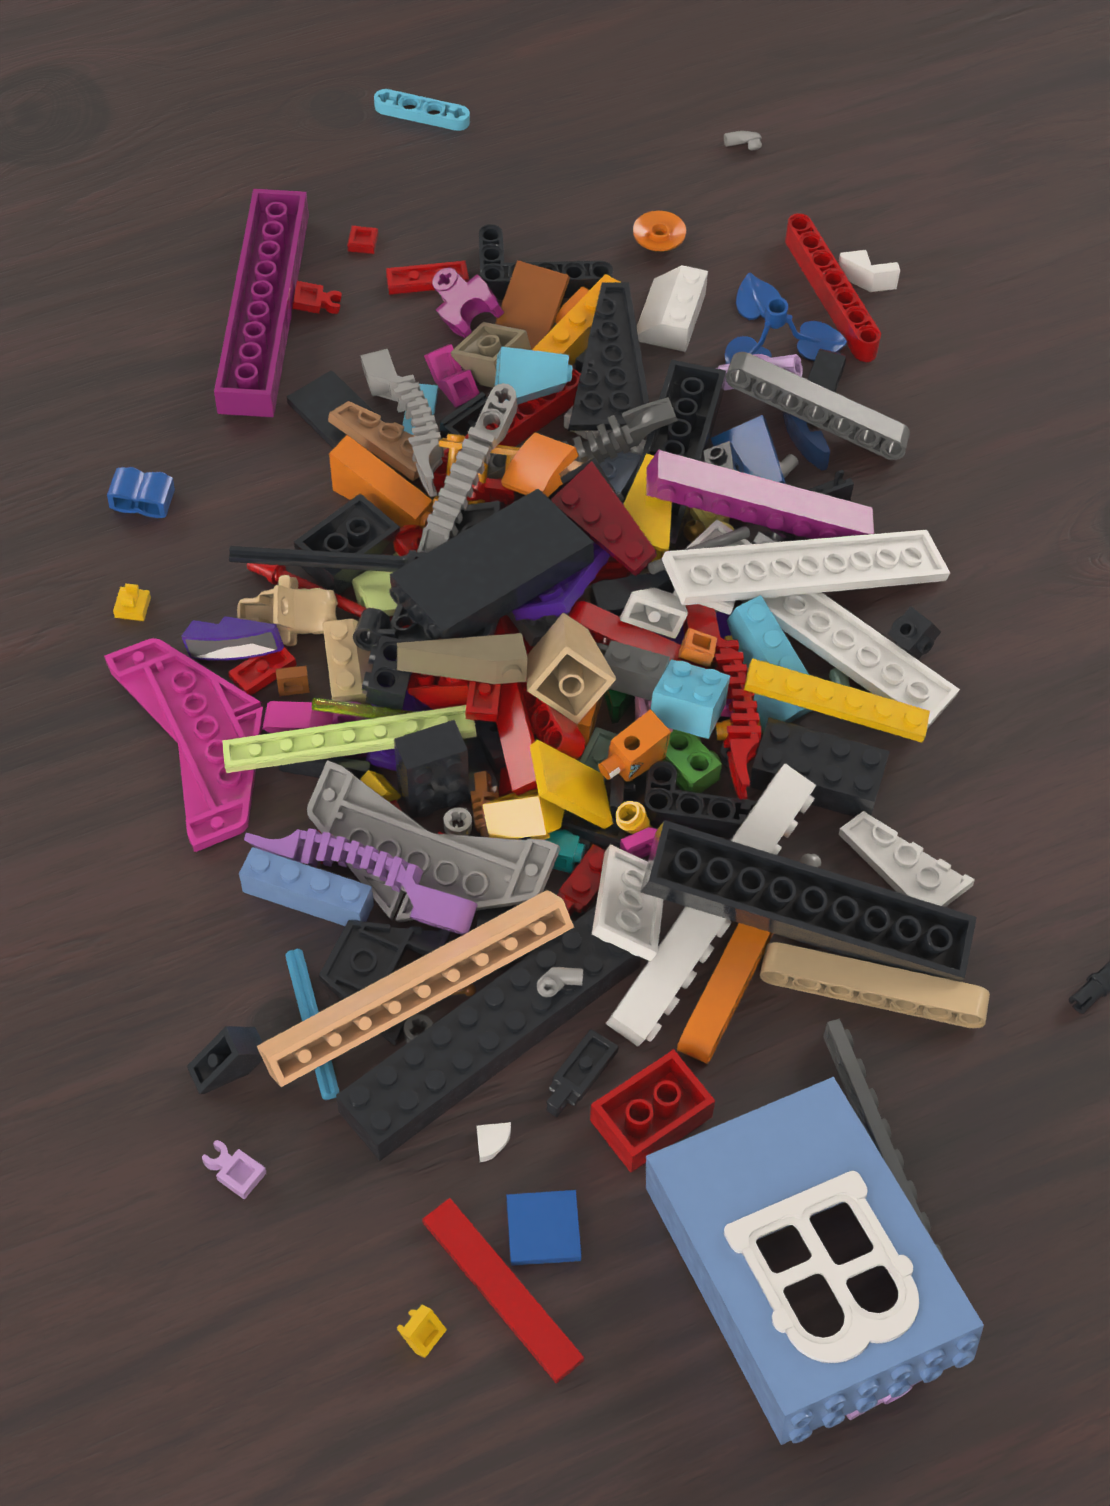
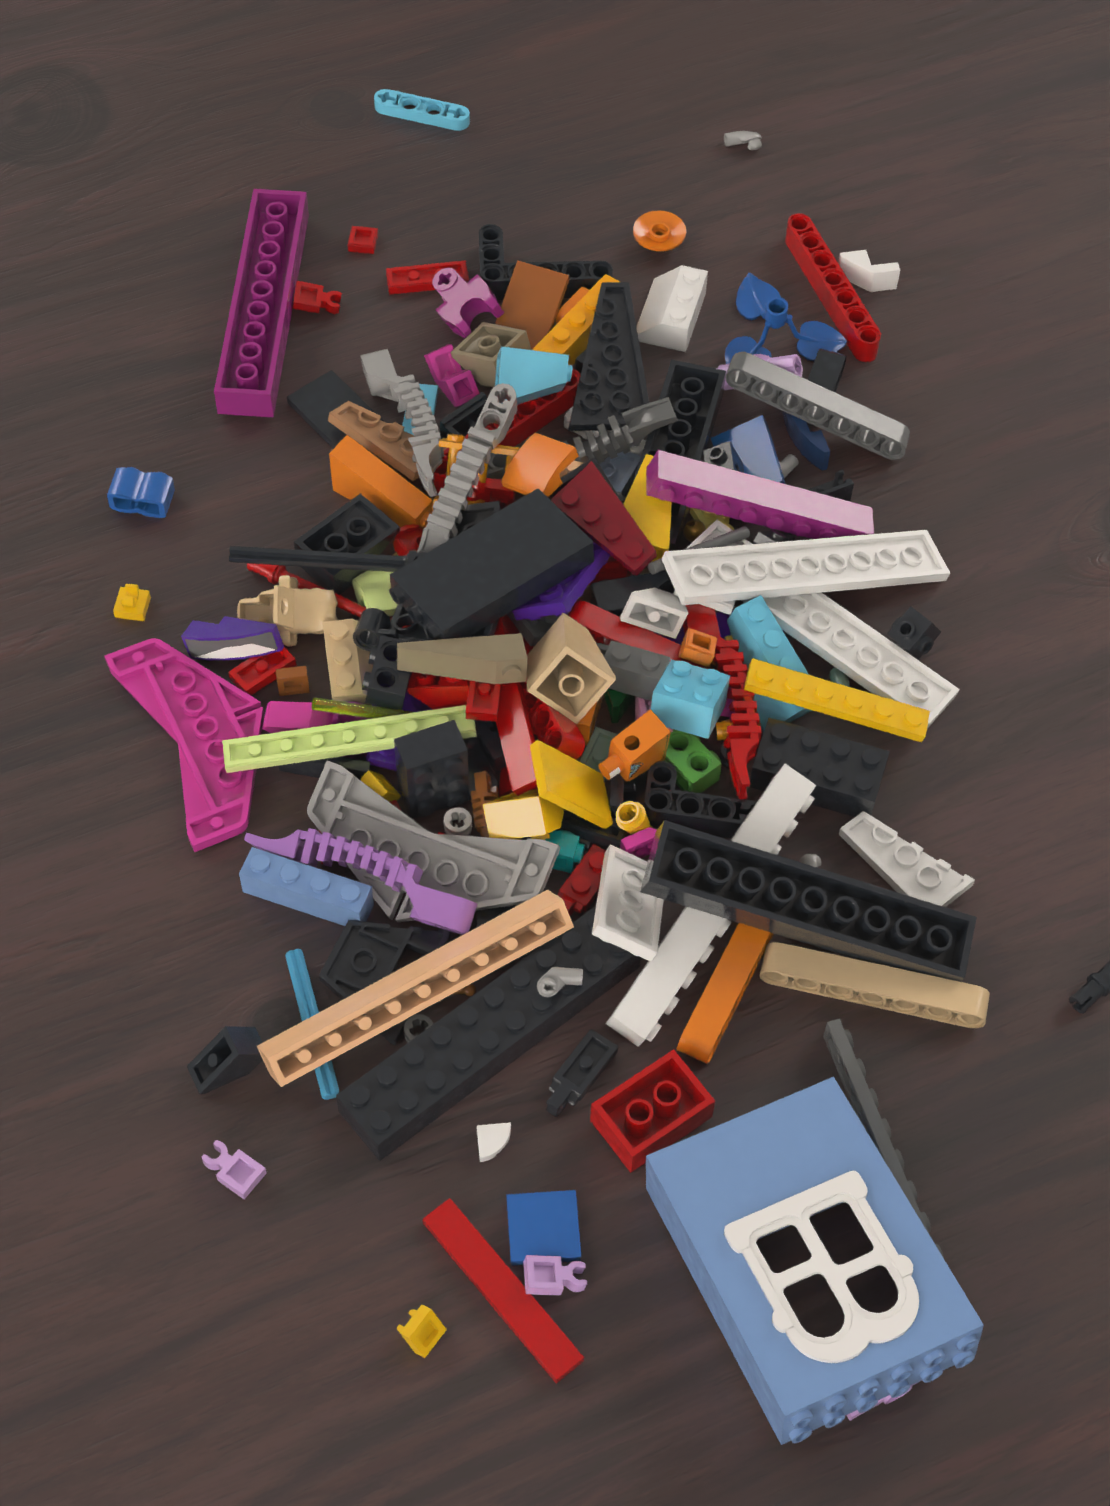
none -> lavender plate [523,1255,587,1295]

